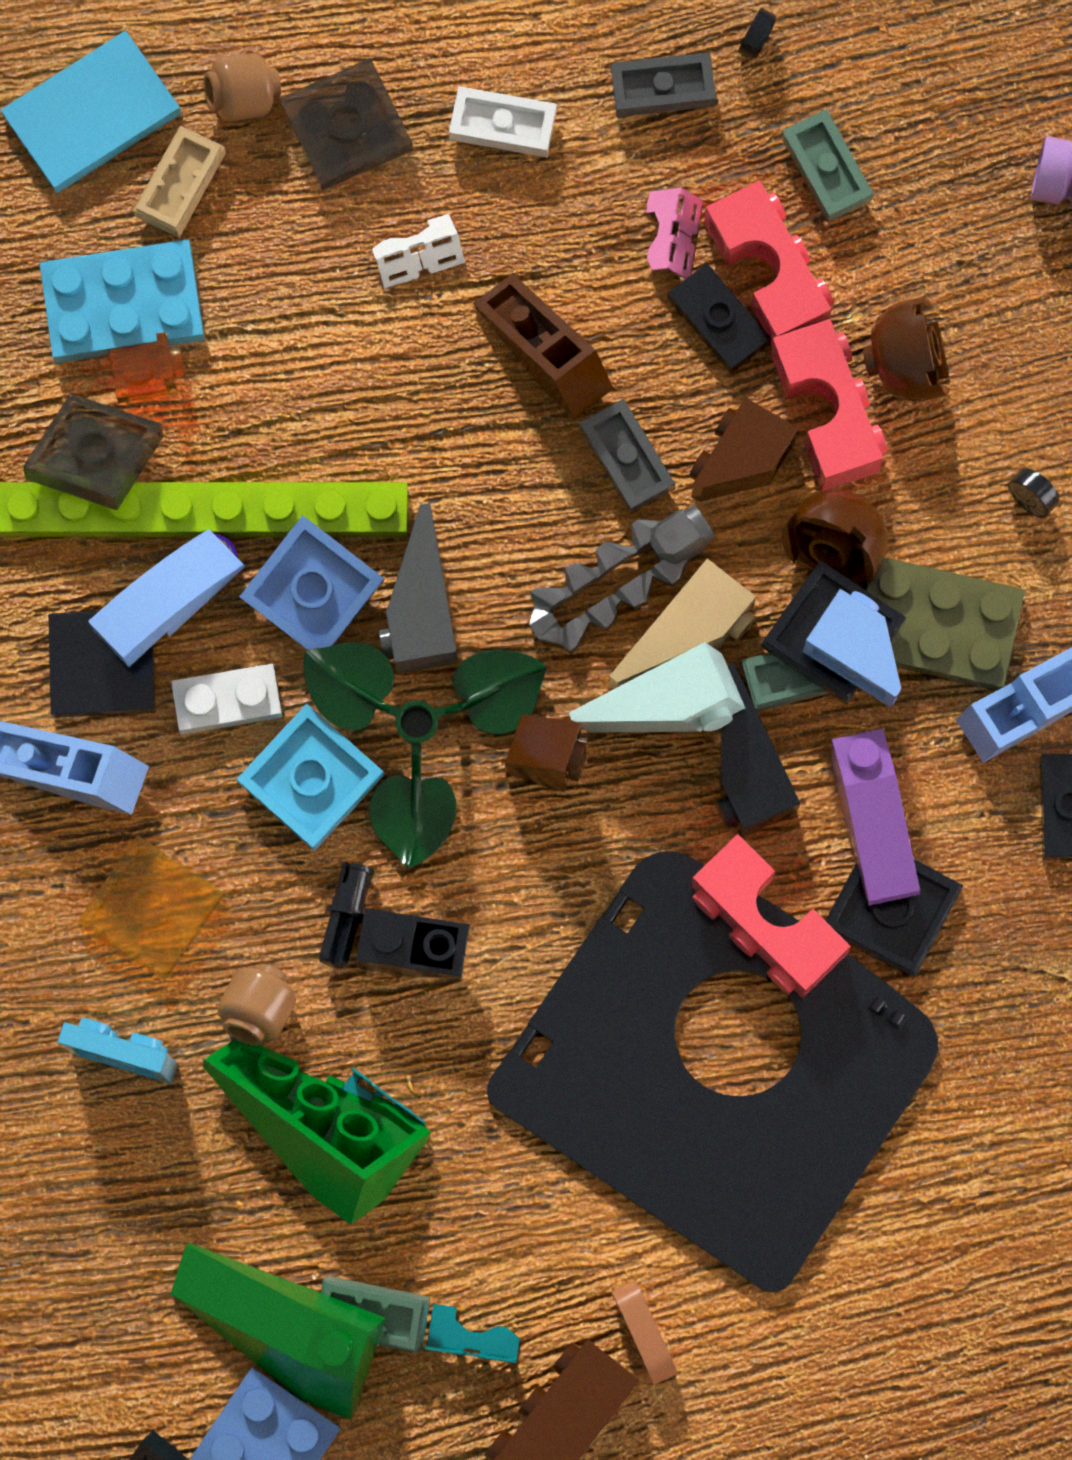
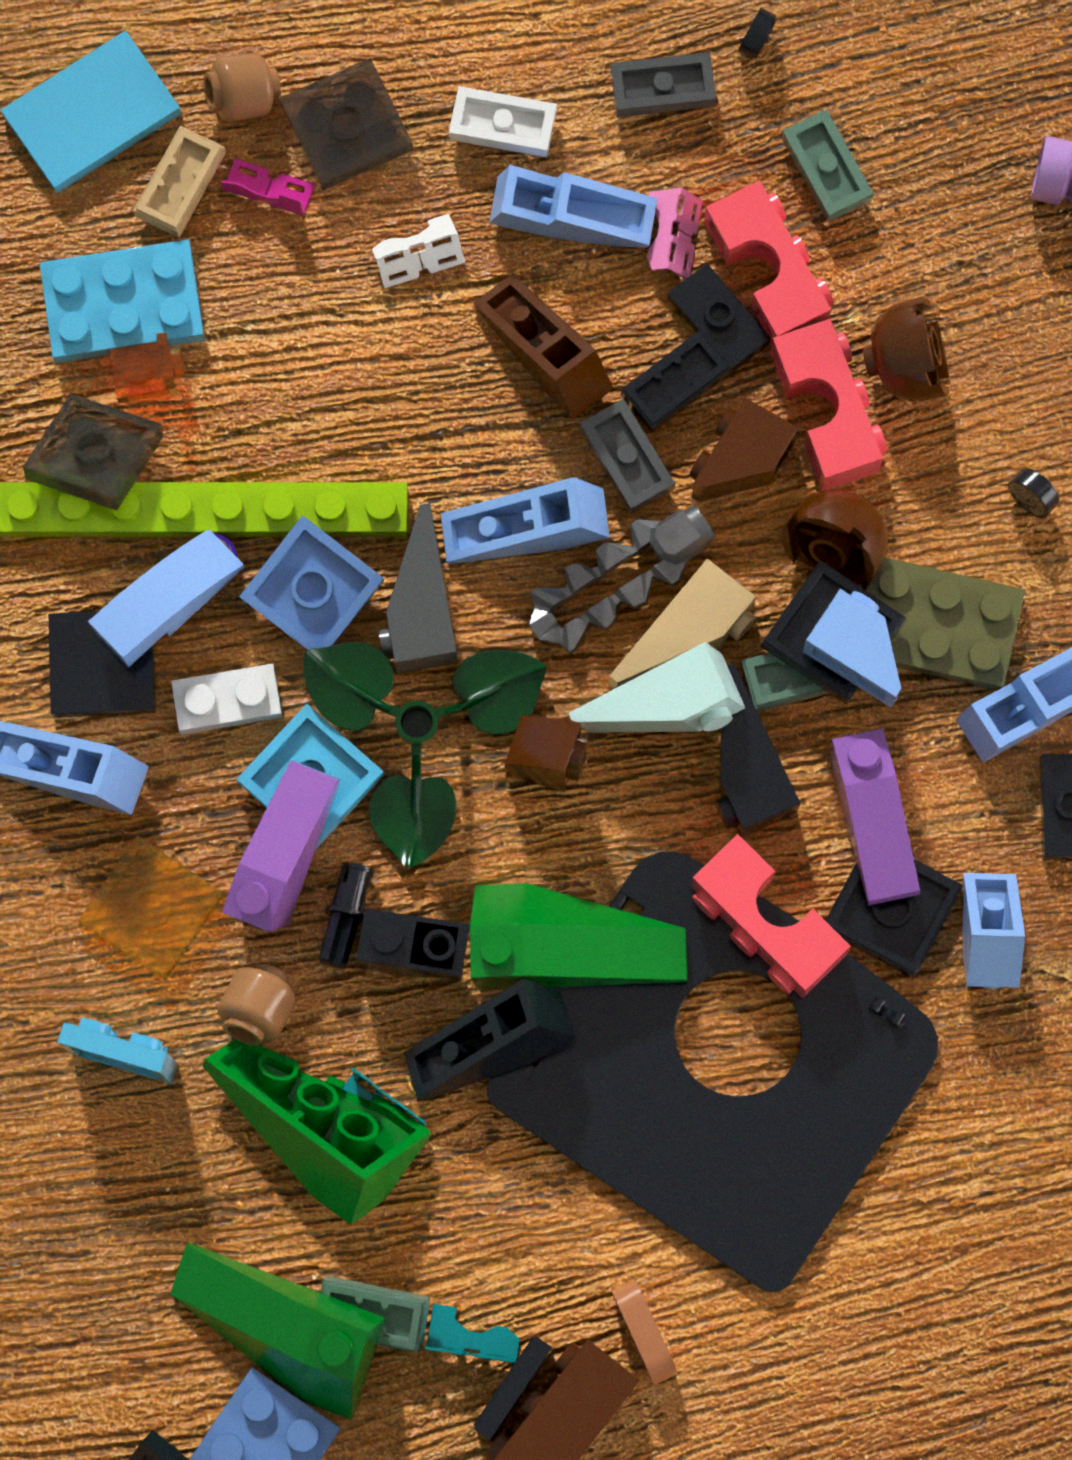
none -> dark pink piece [221,158,315,216]
none -> medium lavender slope [222,761,340,932]
none -> black slope [404,979,576,1101]
none -> light blue slope [441,477,610,564]
none -> green wedge [470,883,688,990]
none -> black tile [474,1336,553,1441]
none -> light blue slope [489,165,657,248]
none -> black plate [620,330,732,433]
none -> light blue slope [962,873,1025,989]

